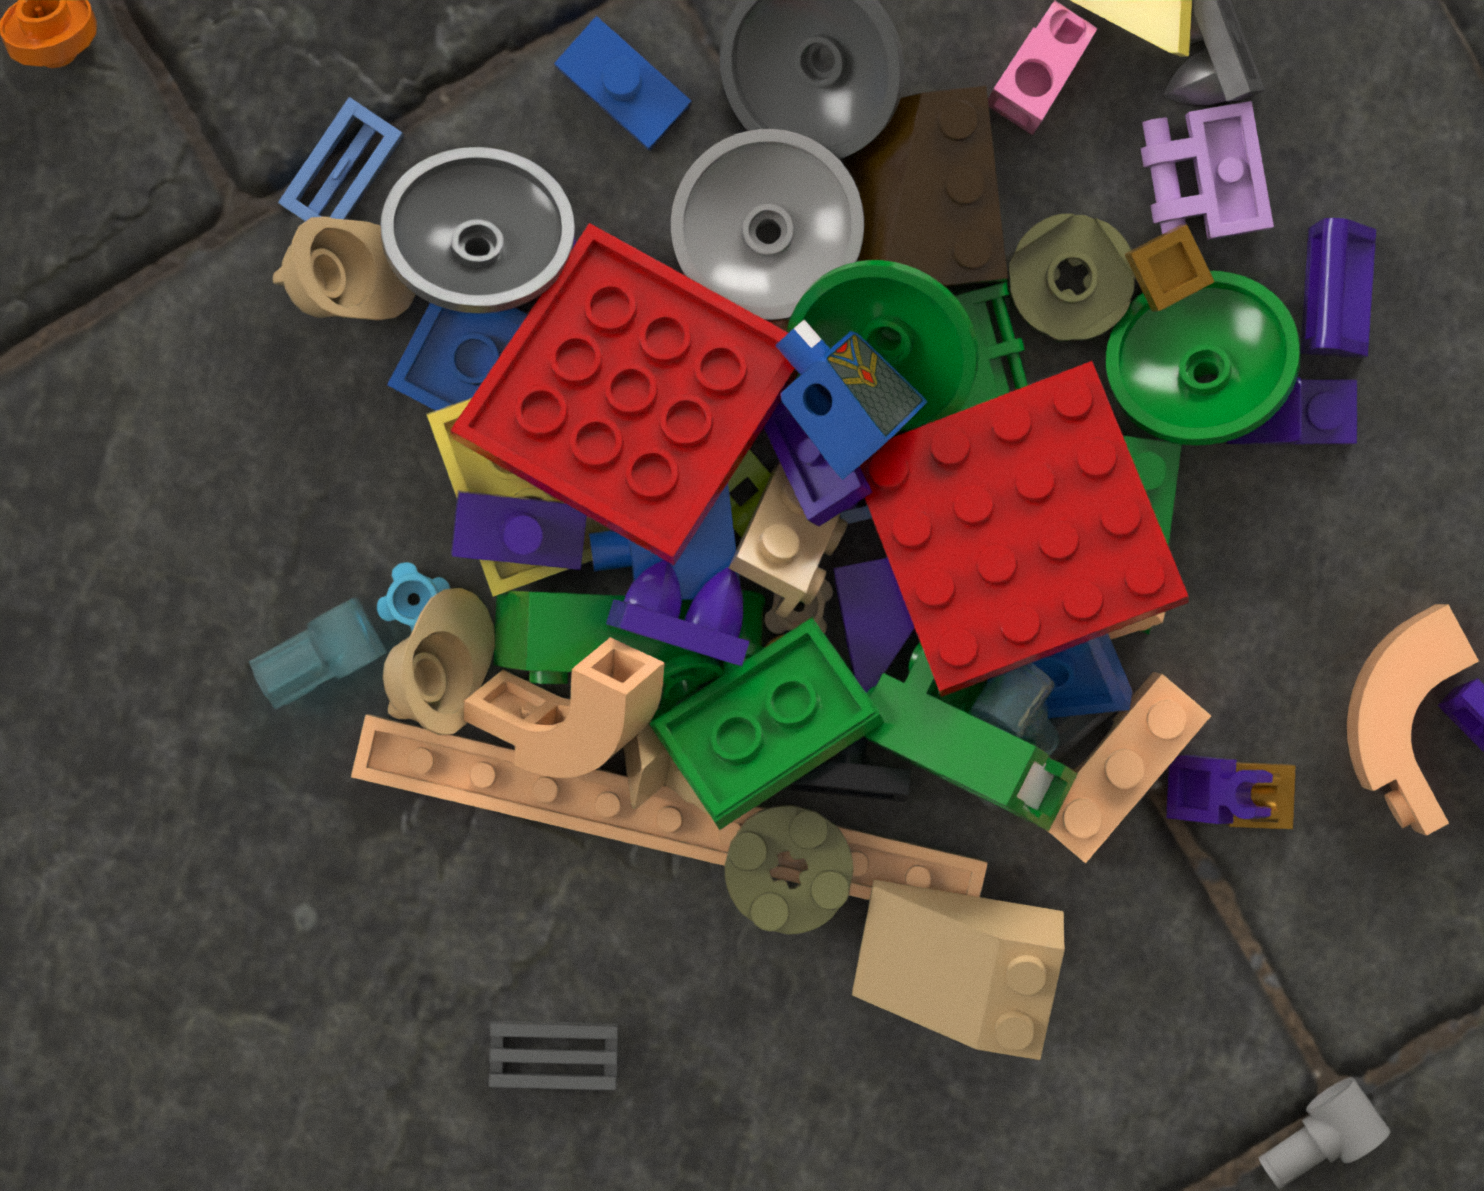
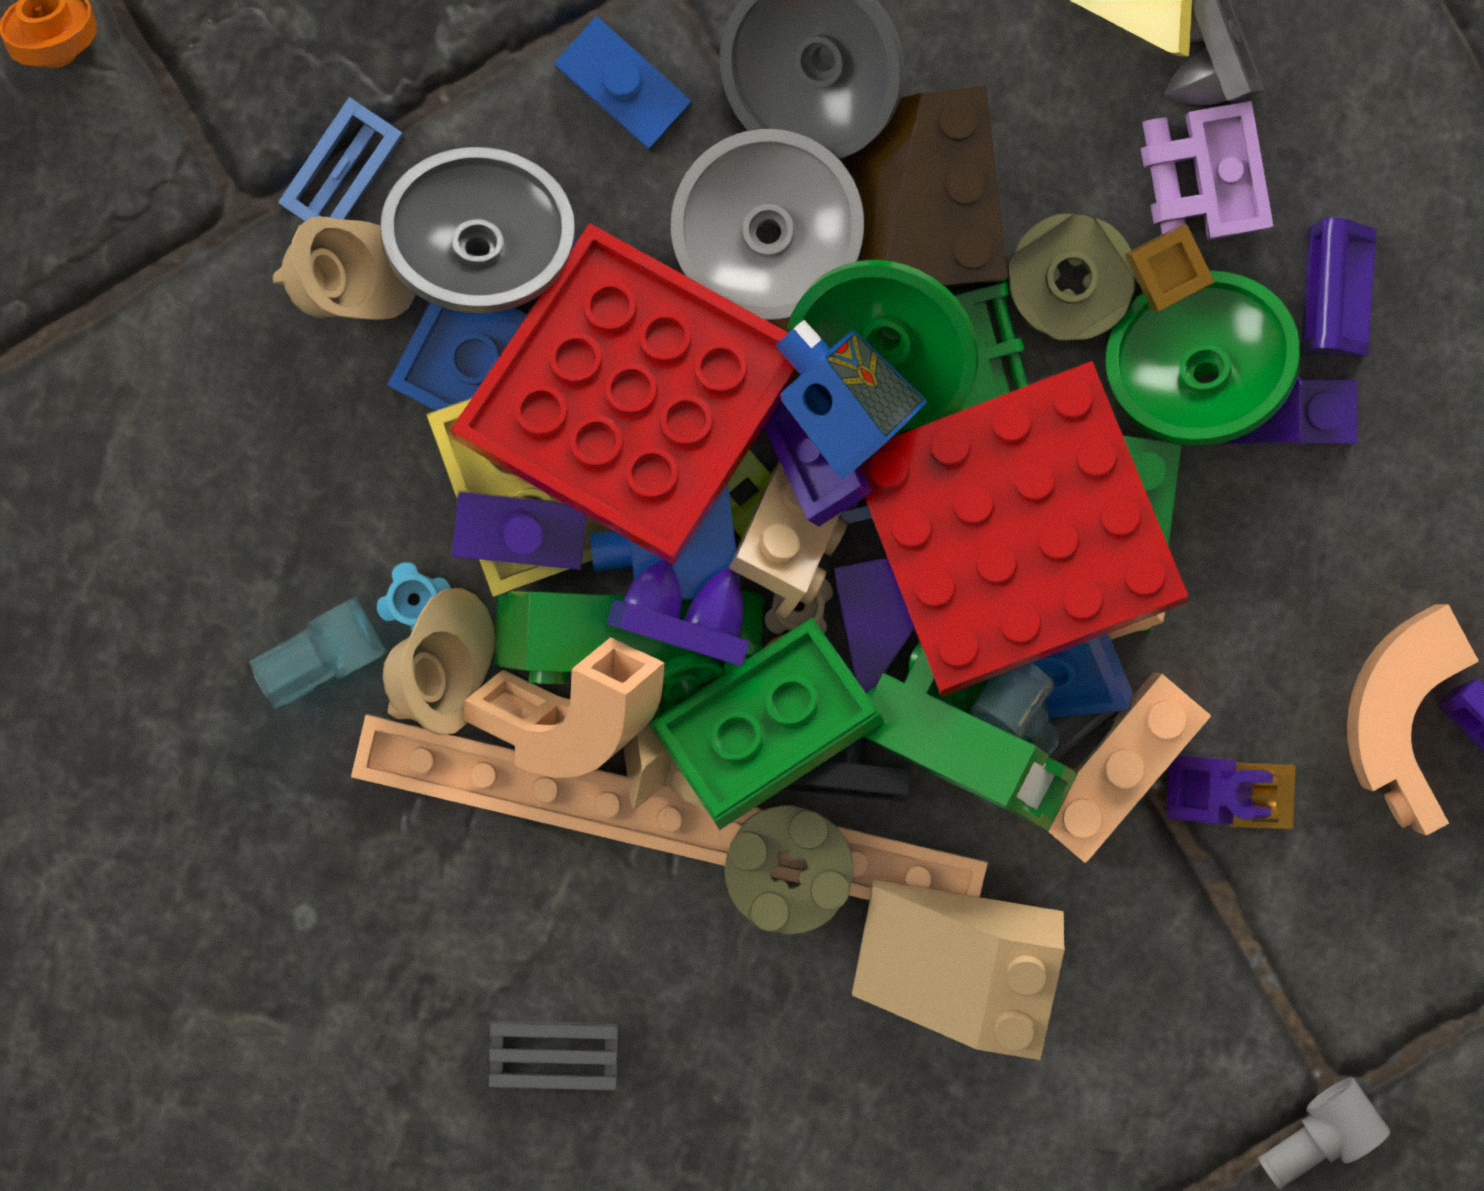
bright pink leg [988,1,1098,135] -> none

